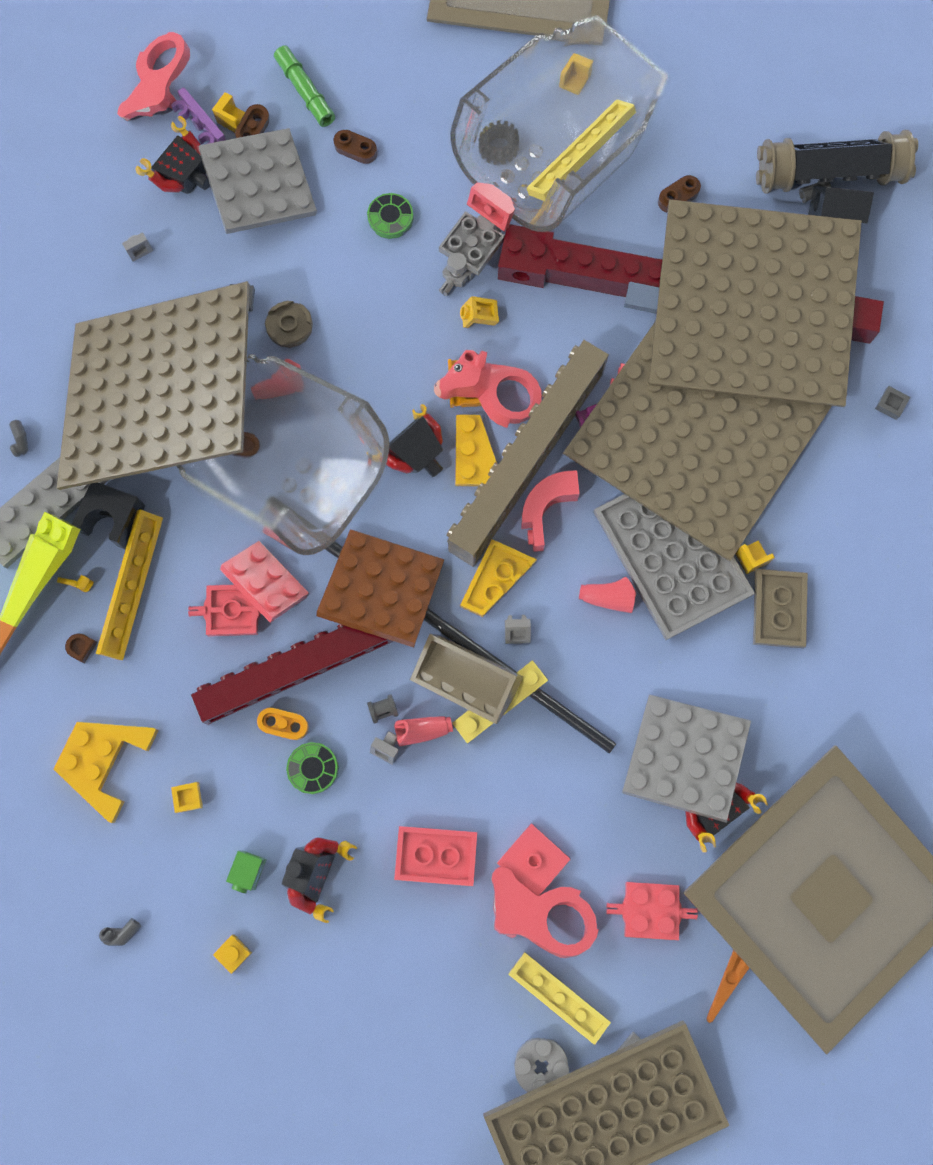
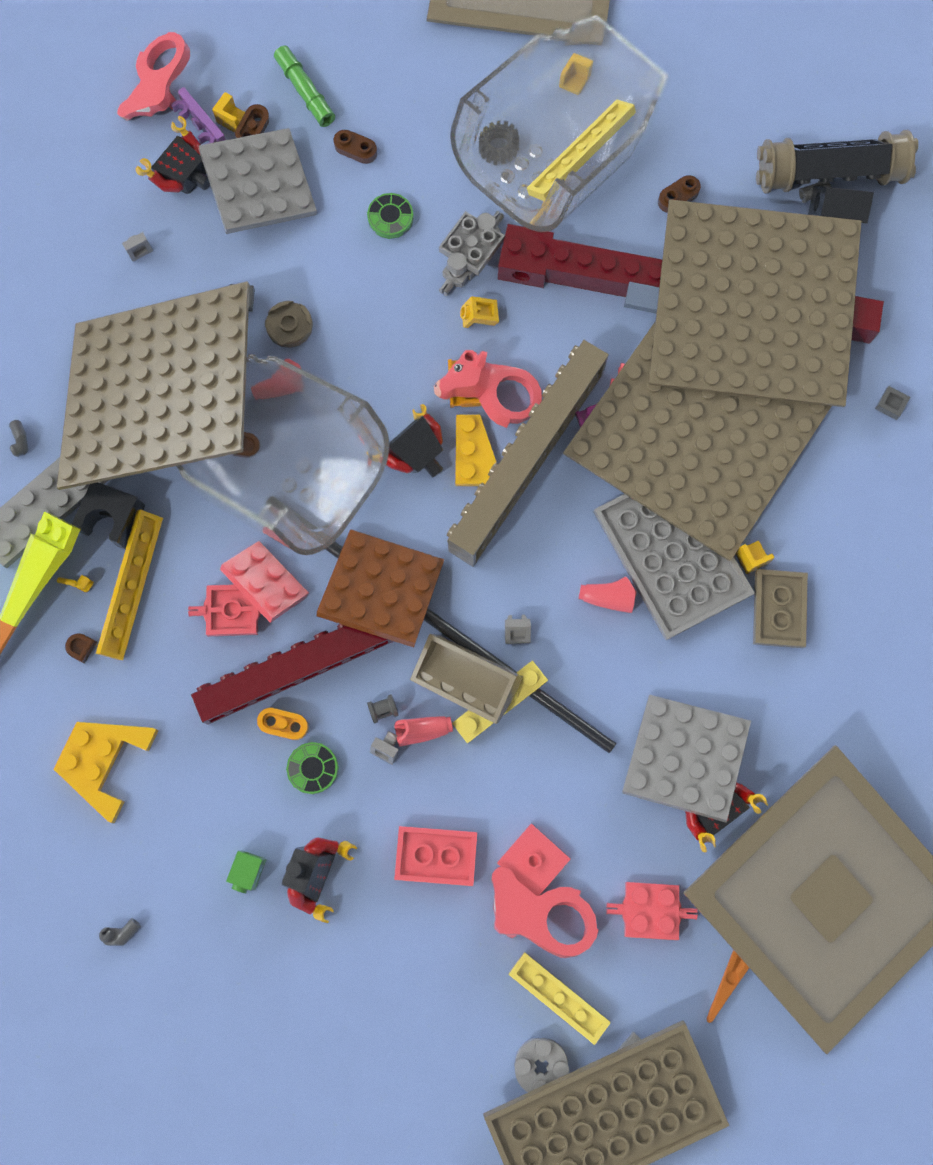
yellow plate [171,782,203,813] -> none
yellow plate [213,934,252,974] -> none
yellow wing [460,539,537,617] -> none
coral slope [467,182,515,231] -> none
coral arch [521,470,579,552] -> none

